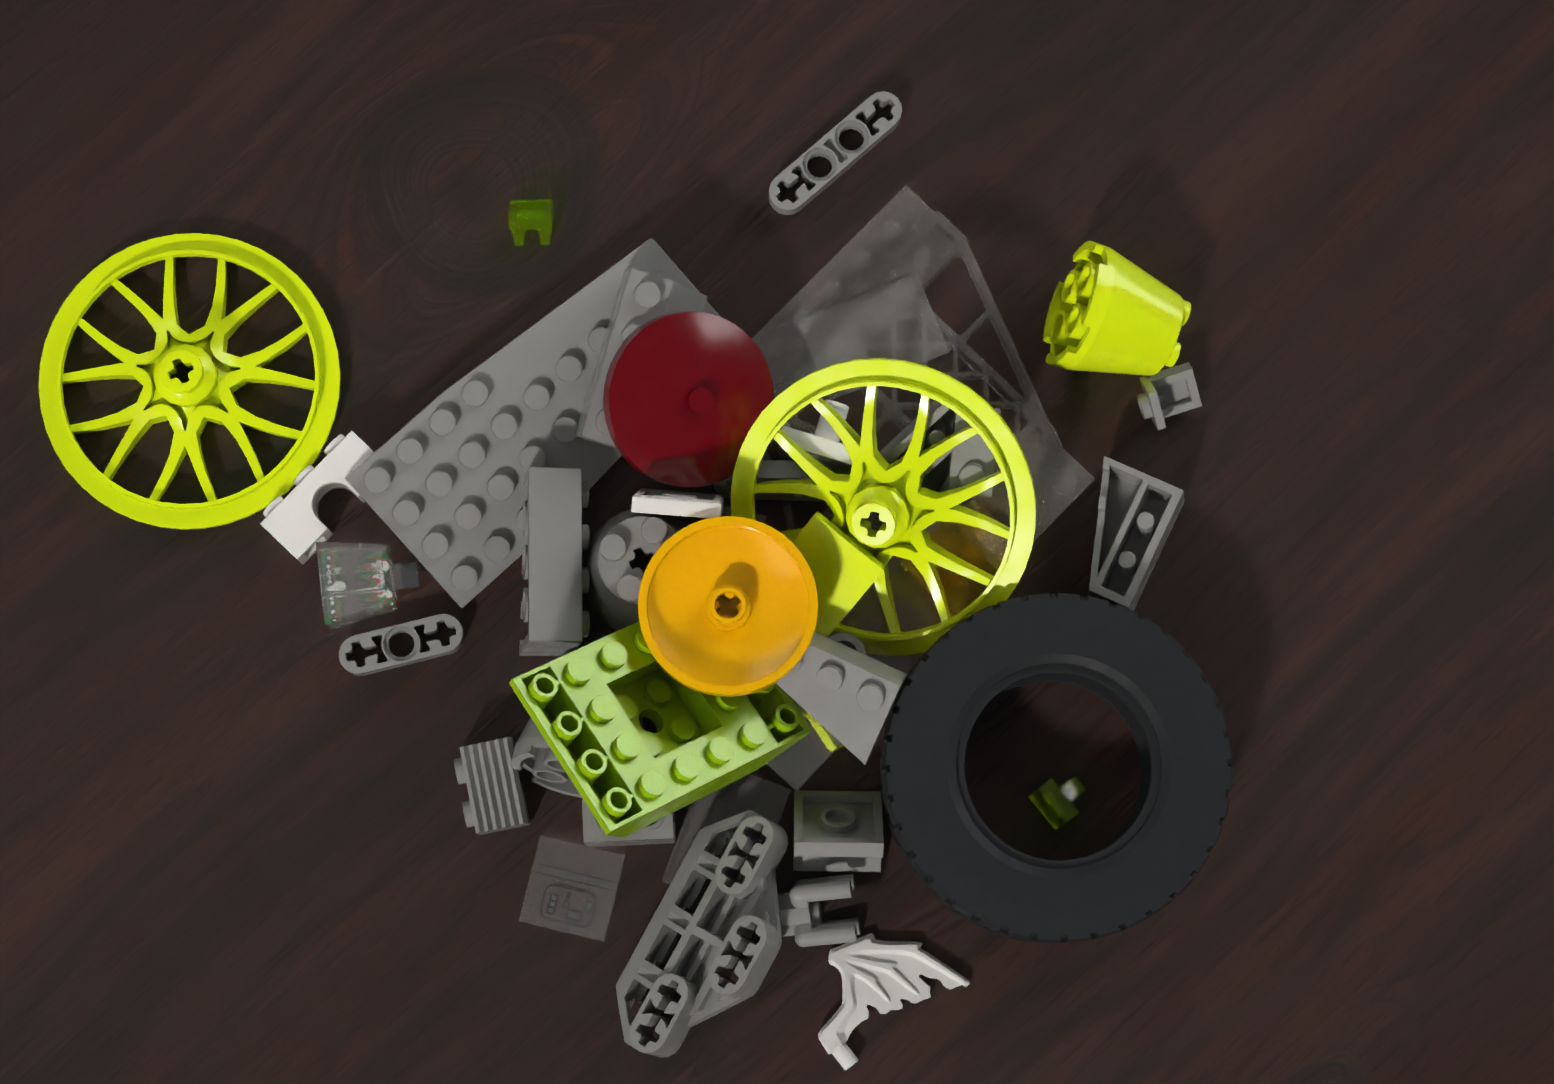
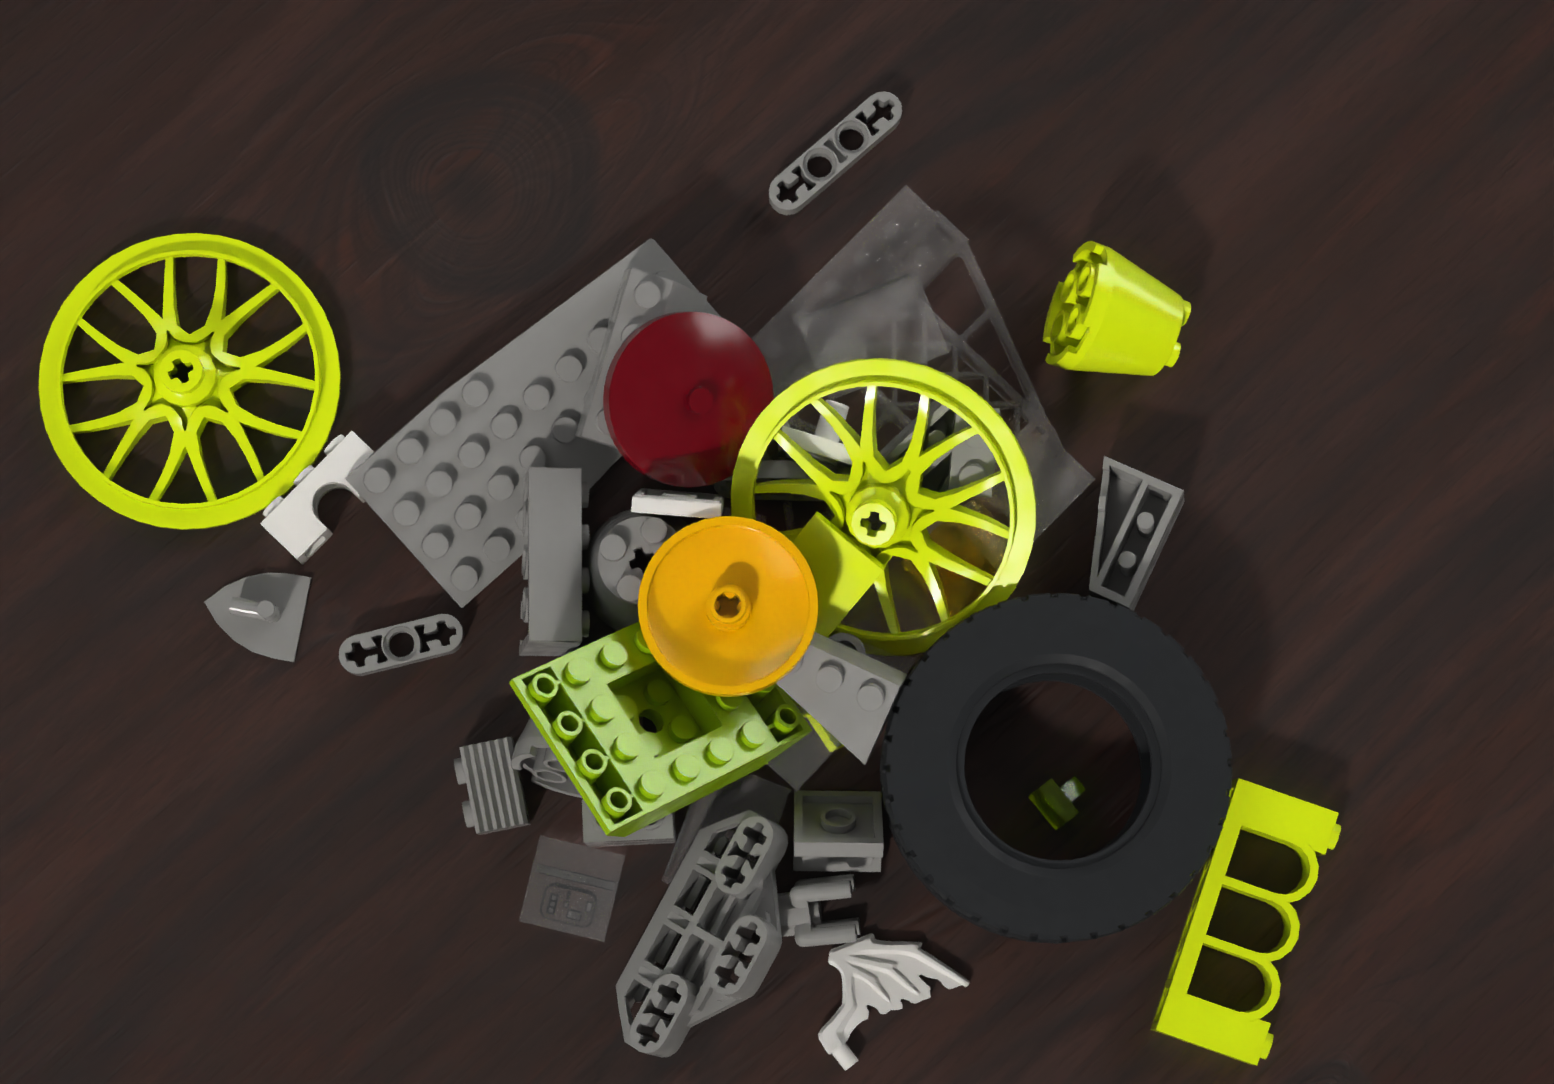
clear torso [316,542,420,629] -> none
clear neon green tile [508,199,554,246] -> none
light grey bracket [1137,362,1202,430] -> none
none -> light grey shield [204,572,312,662]
none -> neon yellow fence [1150,778,1341,1066]

